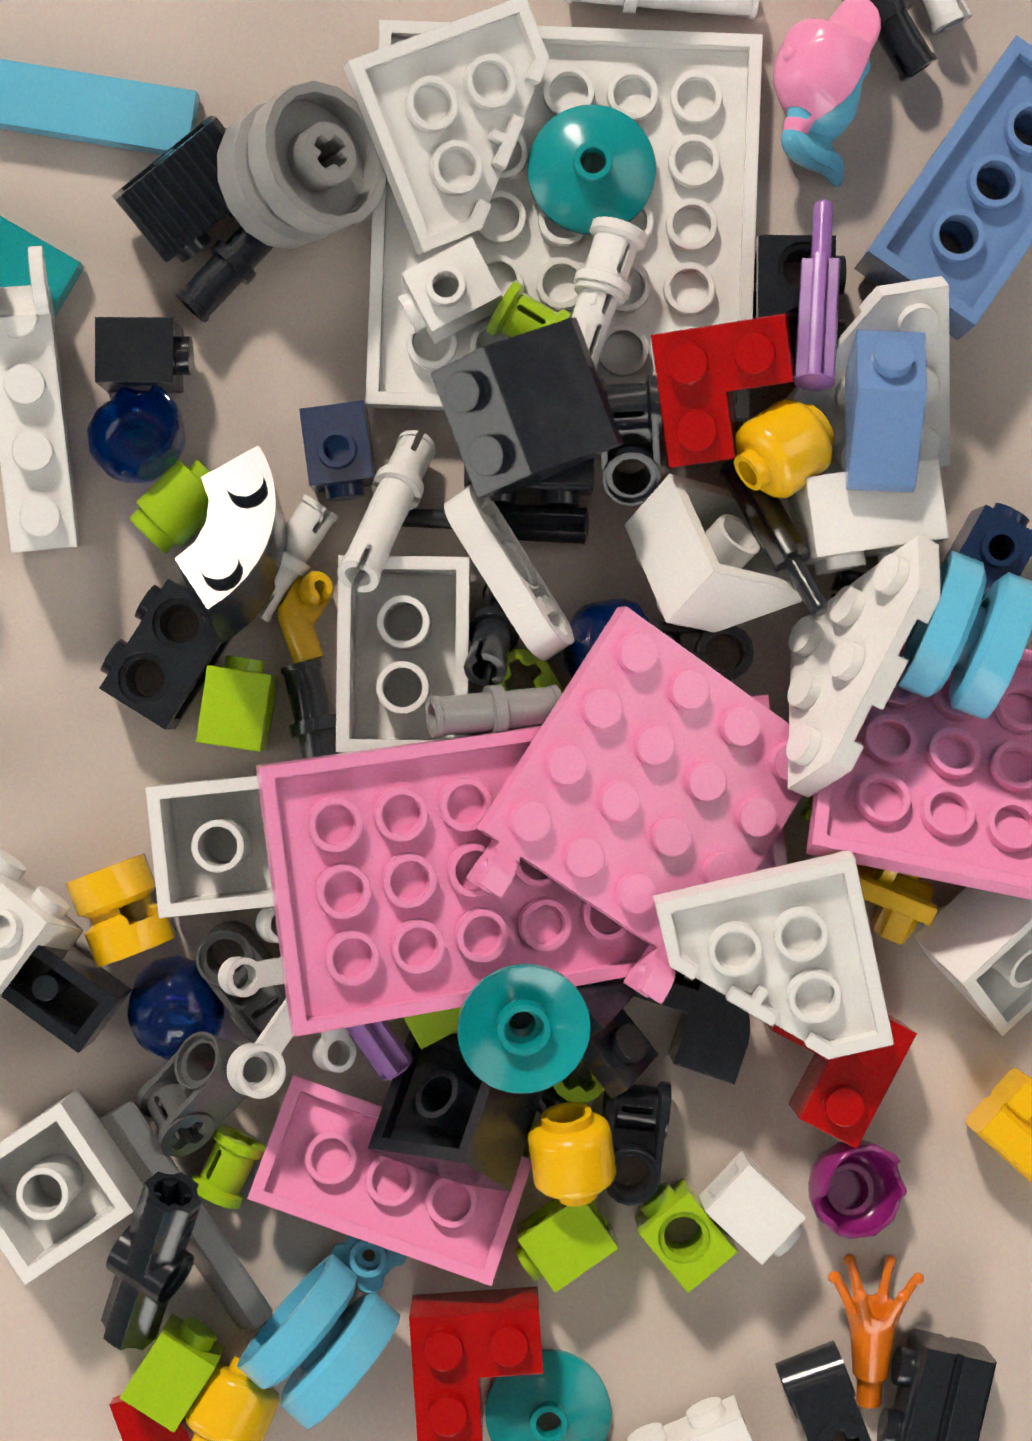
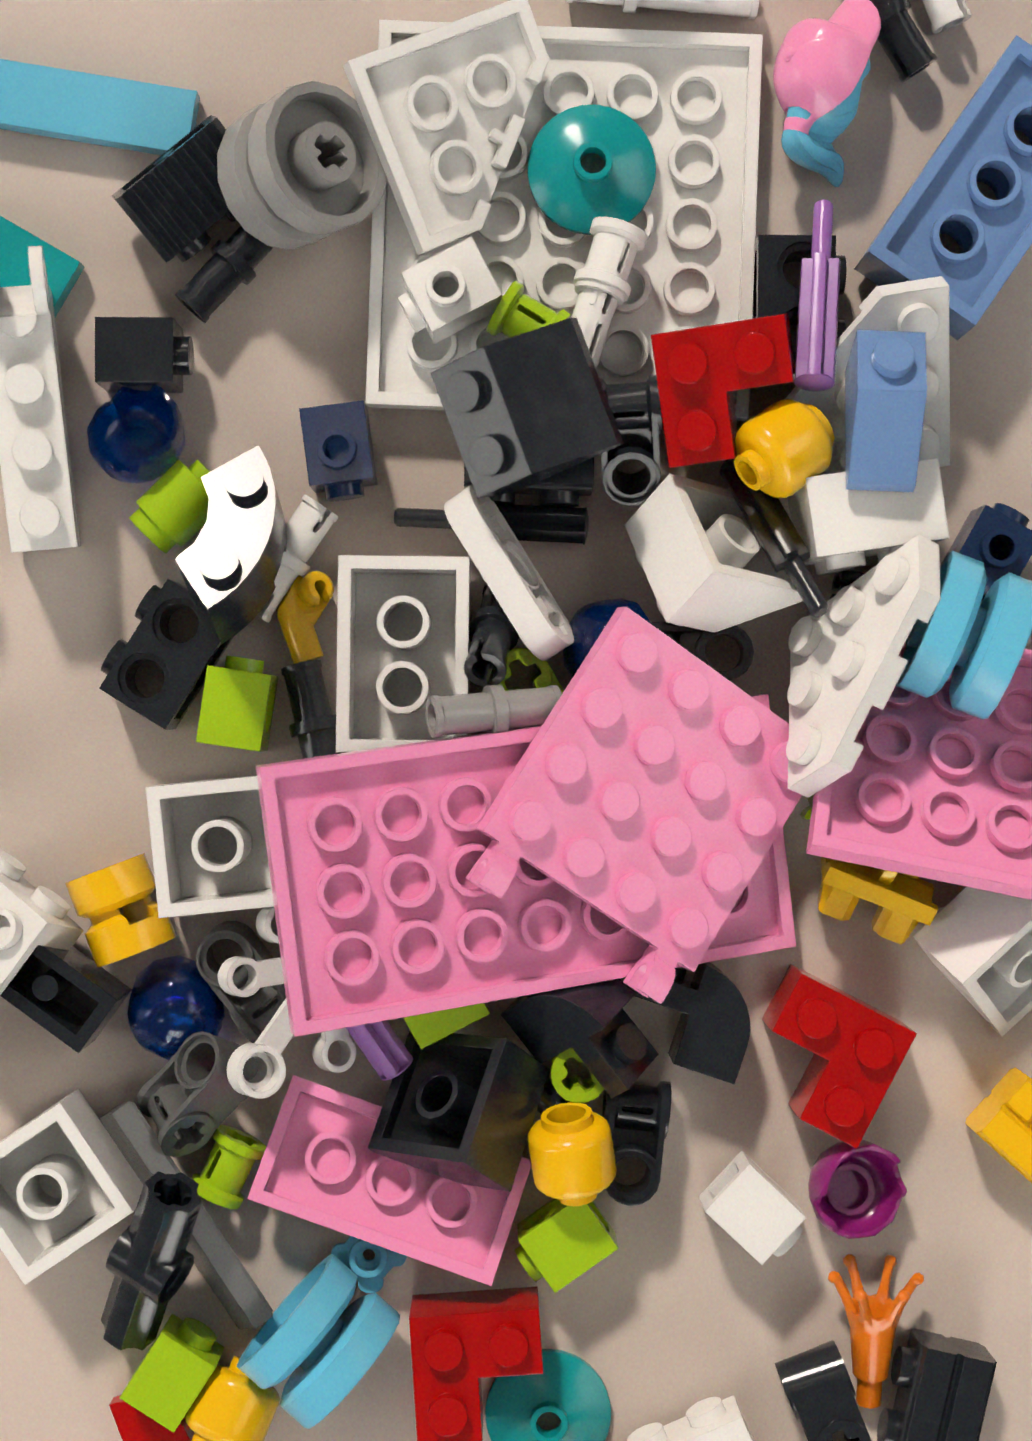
white pin [337,430,436,592] -> none
teal dish [457,964,591,1094] -> none
lime brick [635,1178,738,1293] -> none
white plate [653,850,894,1059] -> none

